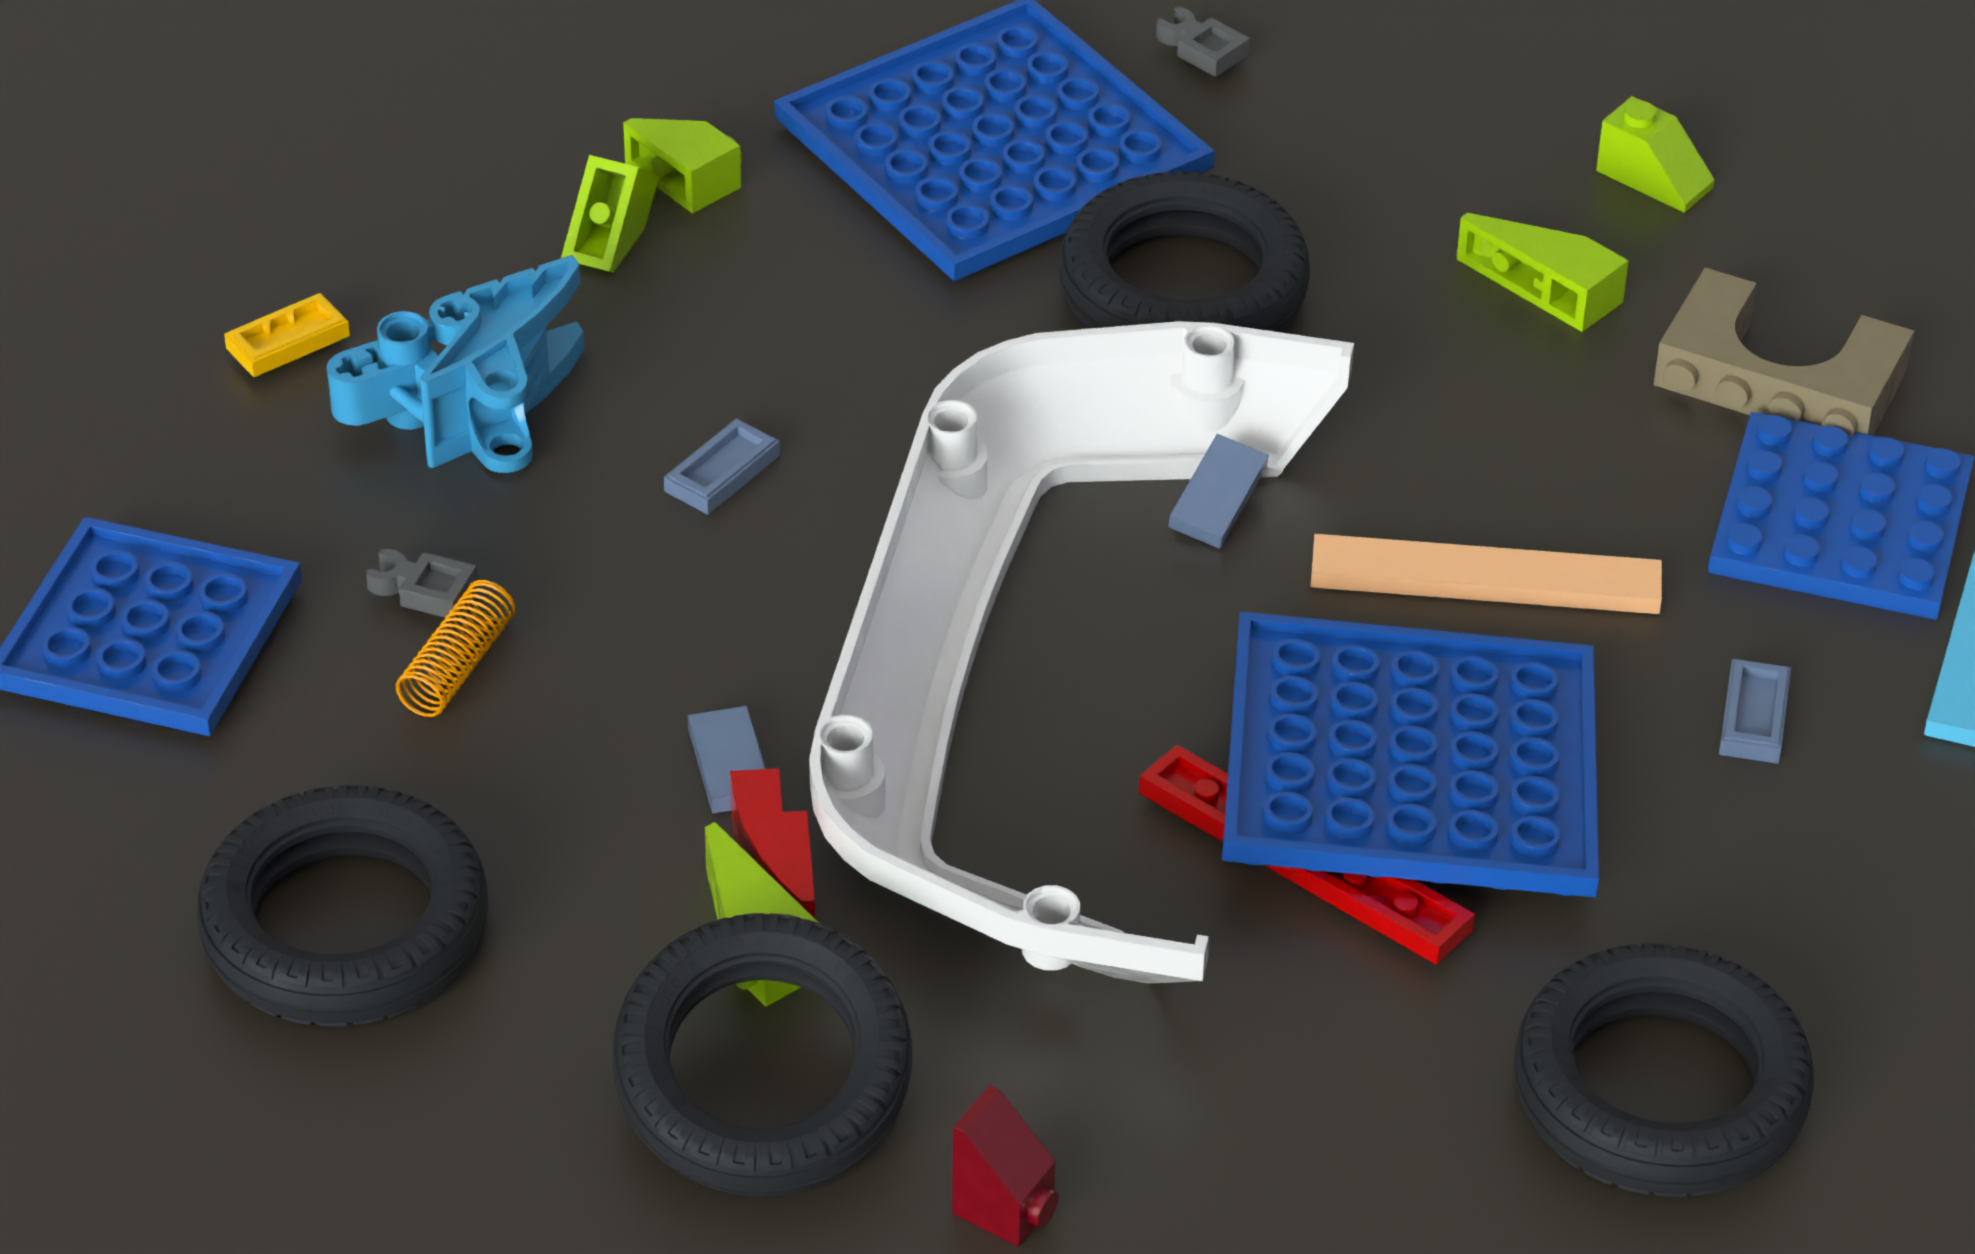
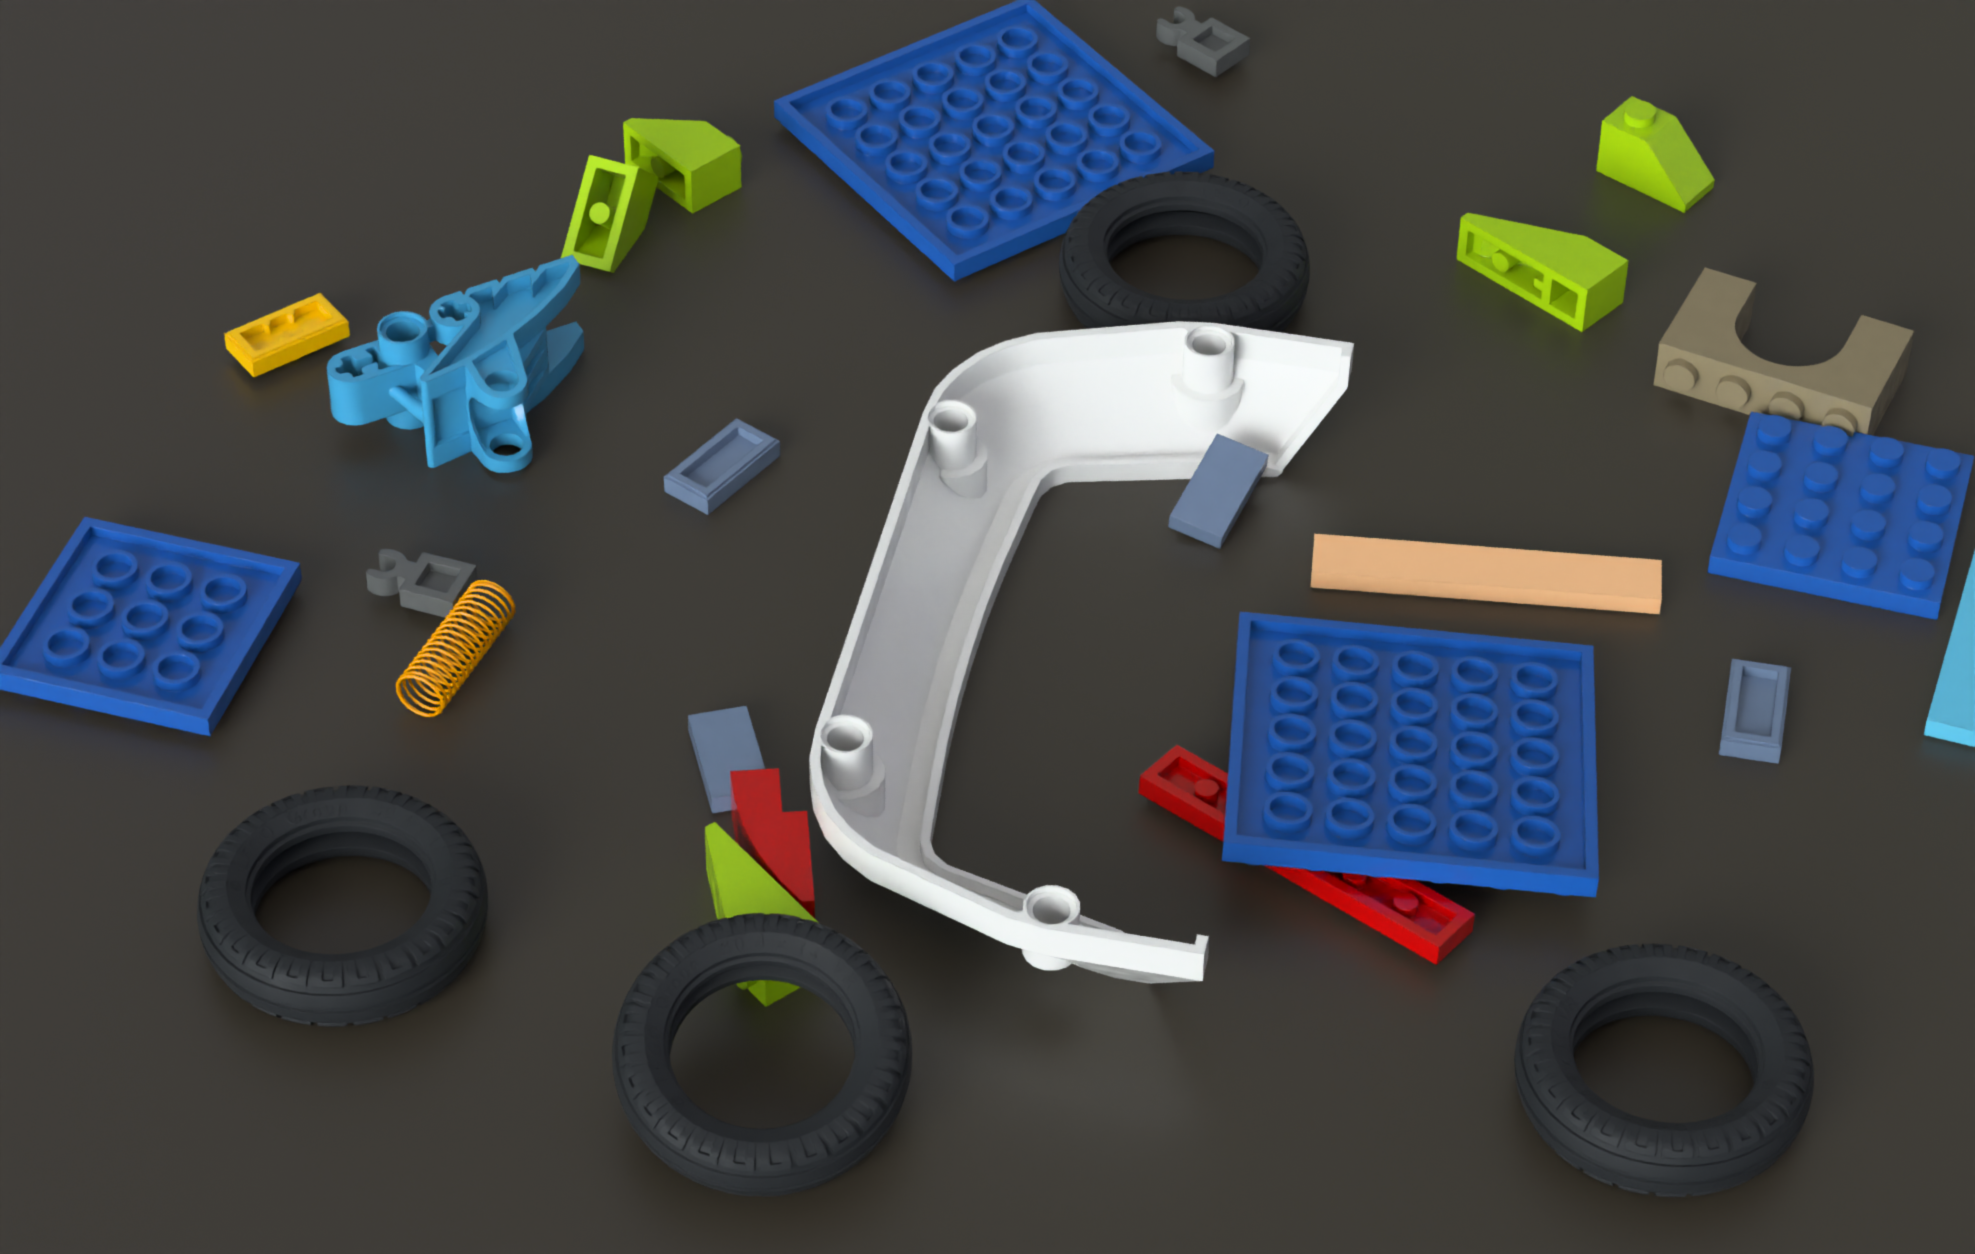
dark red slope [952,1085,1059,1247] -> none

